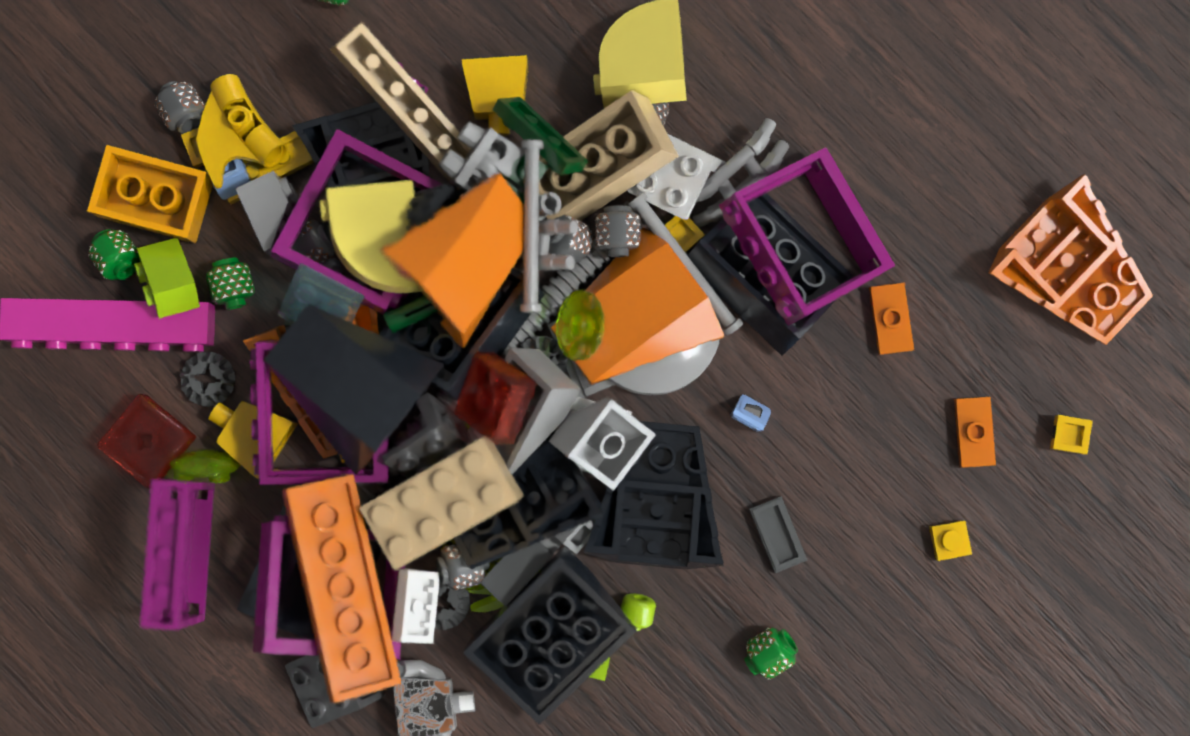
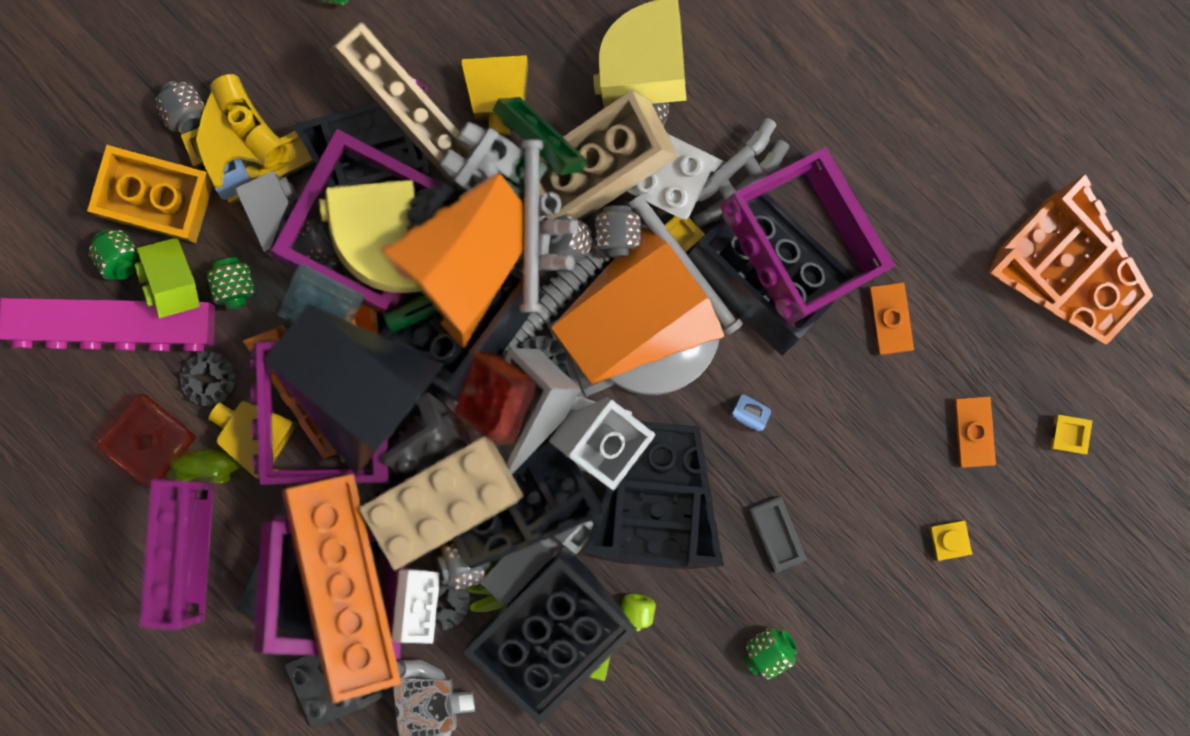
clear neon green dish [556,290,604,361] -> none

